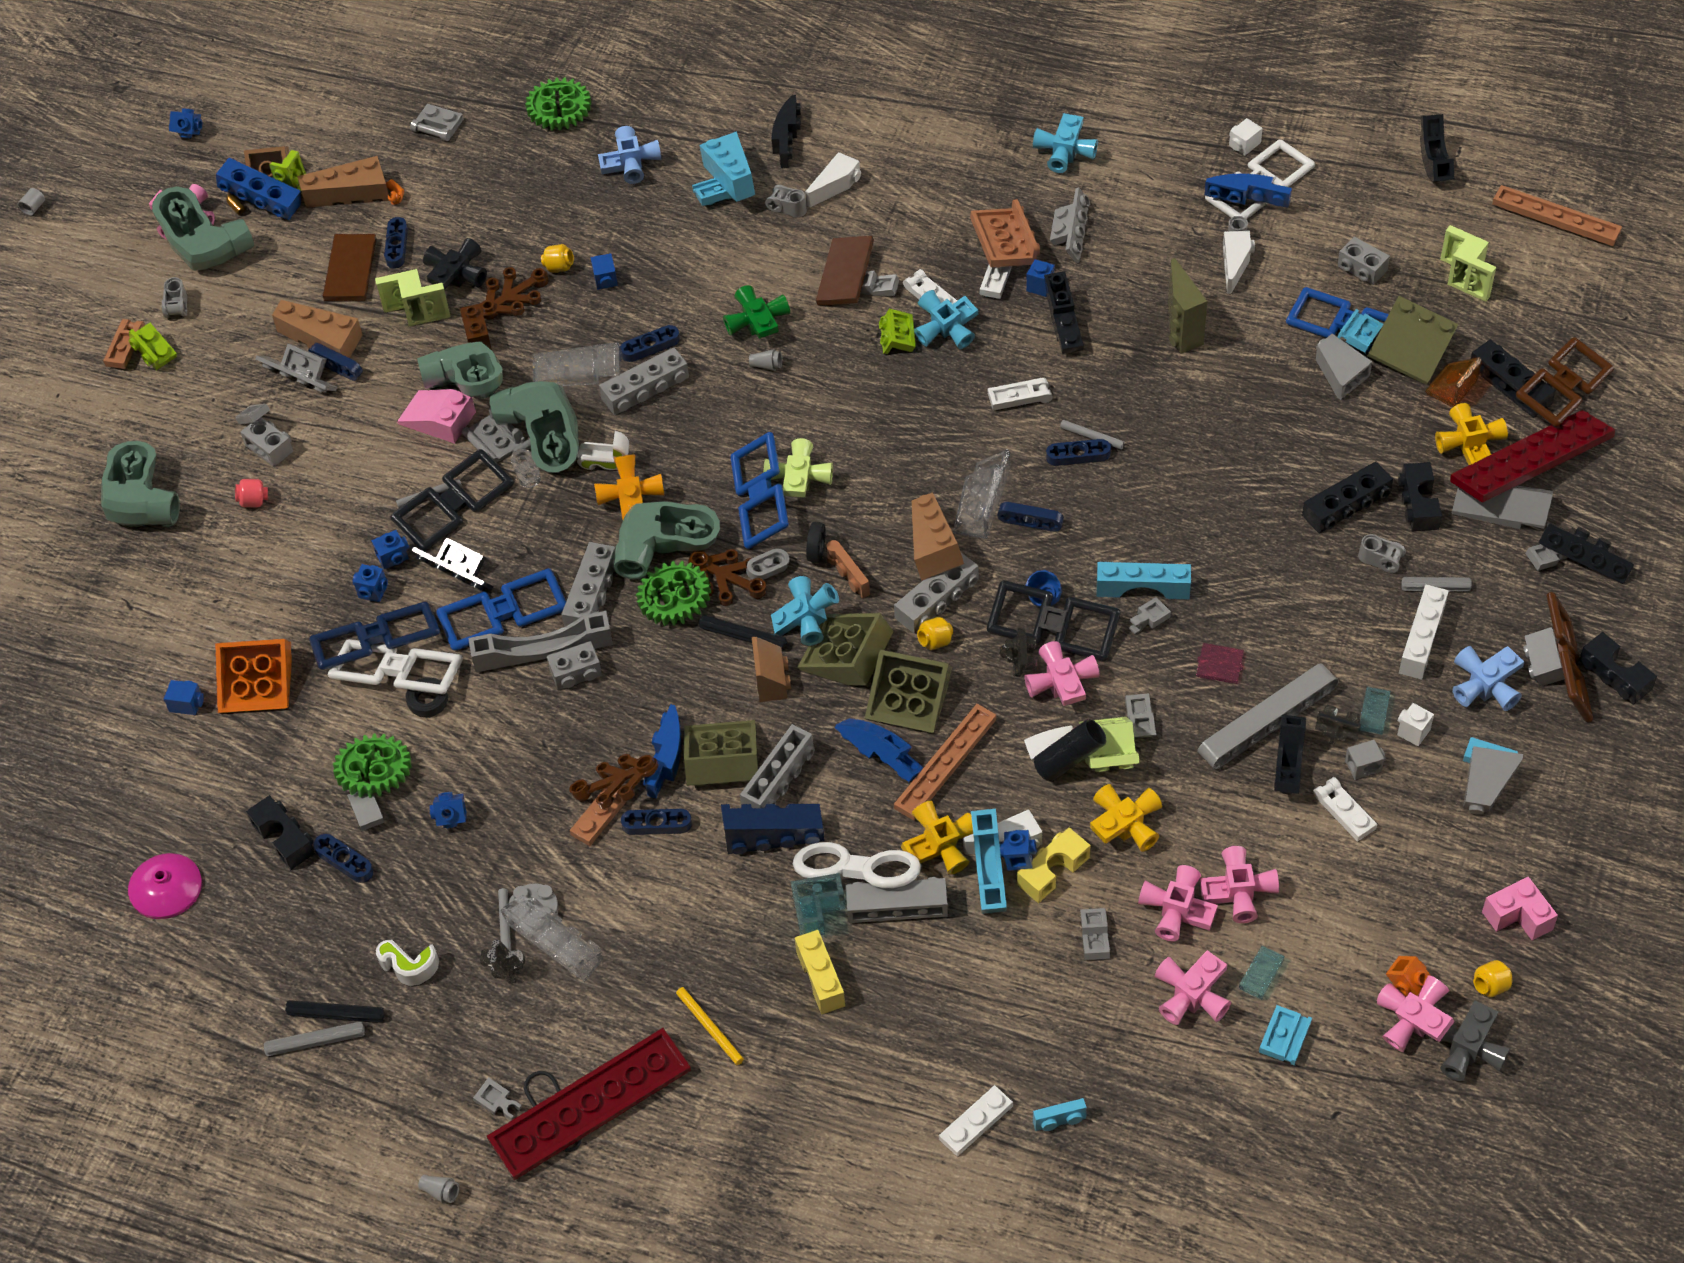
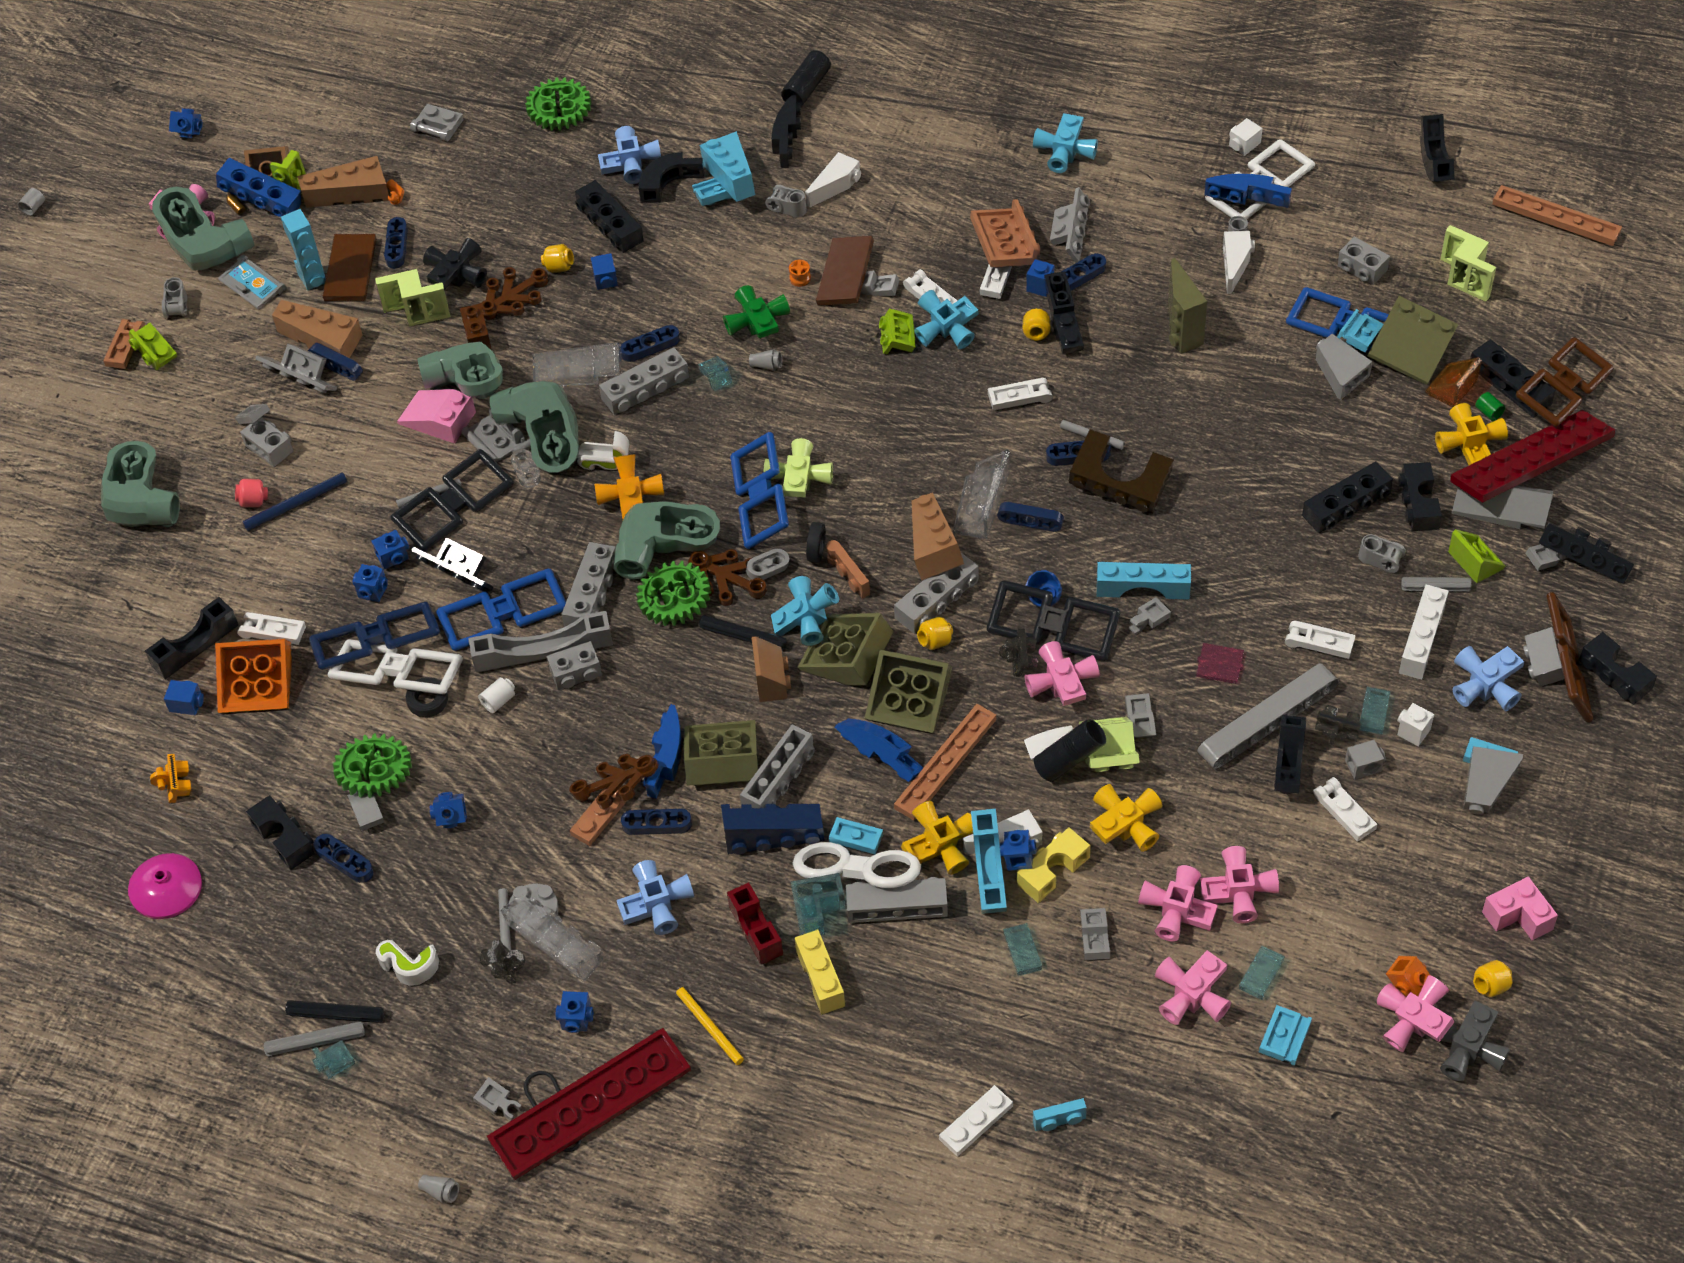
none -> black arch [145,597,239,680]
none -> light orange hips [150,754,191,803]
none -> door [218,254,286,309]
none -> white plate [237,612,306,645]
none -> dark blue piece [242,472,347,531]
none -> medium azure arch [281,209,326,290]
none -> clear light blue bracket [312,1040,355,1079]
none -> white brick [478,677,515,713]
none -> blue brick [556,991,593,1033]
none -> black brick [575,180,644,253]
none -> light blue brick [616,860,694,935]
none -> black arch [639,152,705,203]
none -> clear light blue bracket [698,356,732,391]
none -> dark red arch [727,882,783,965]
none -> black piece [781,50,831,107]
none -> orange wheel [789,260,811,287]
none -> medium azure plate [829,817,883,854]
none -> clear light blue tile [1003,923,1042,976]
none -> yellow head [1022,308,1051,341]
none -> dark blue beam [1061,253,1106,291]
none -> dark brown arch [1068,429,1174,514]
none -> white plate [1285,621,1355,659]
none -> lime slope [1448,529,1506,583]
none -> green beam [1475,392,1506,421]

